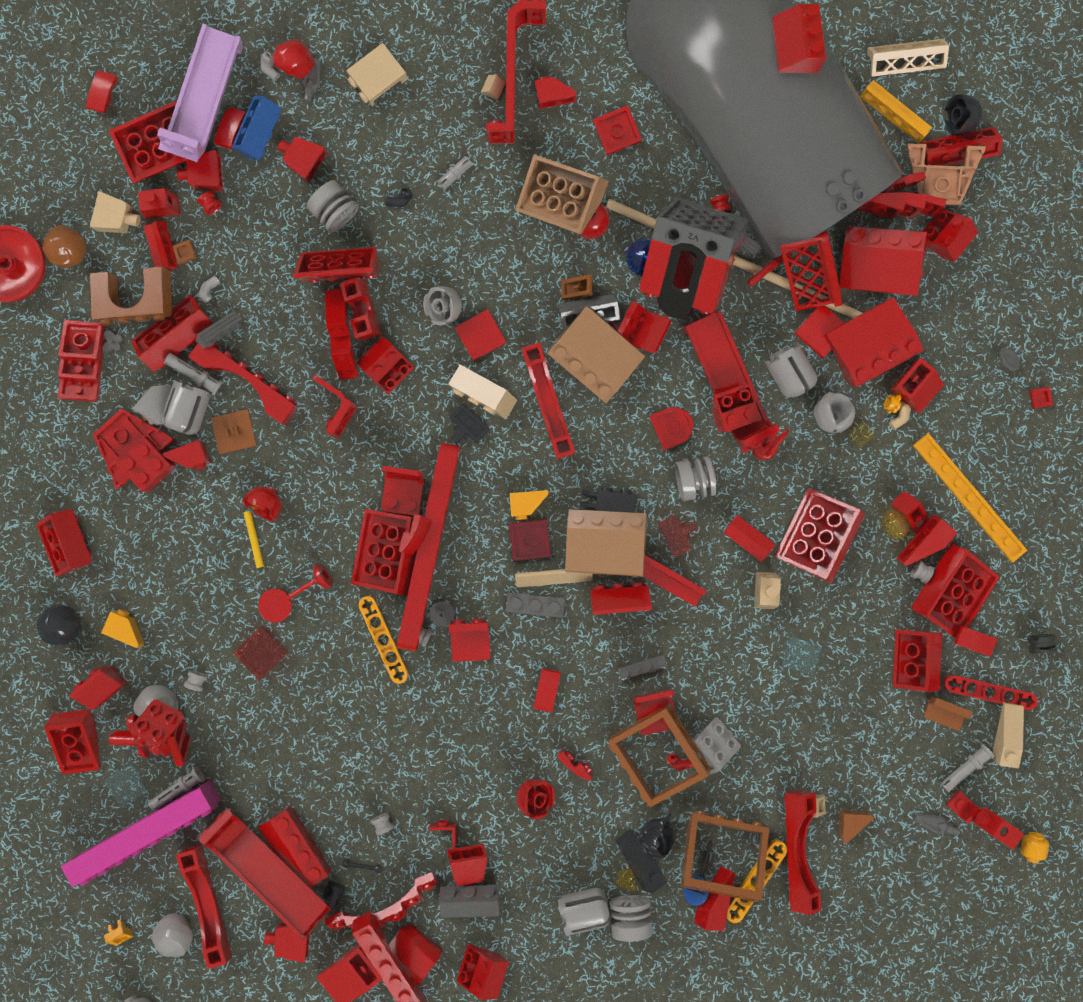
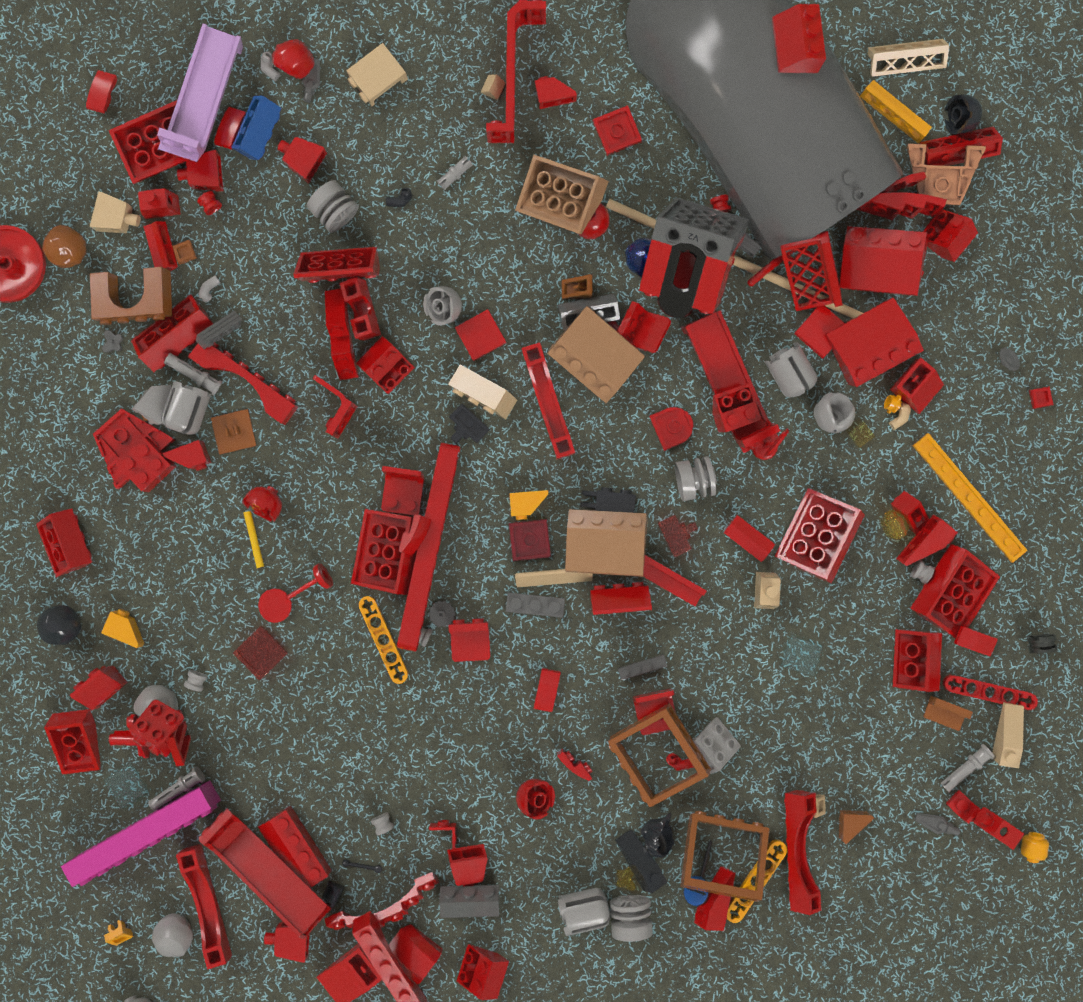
red slope [57,320,104,402] -> none

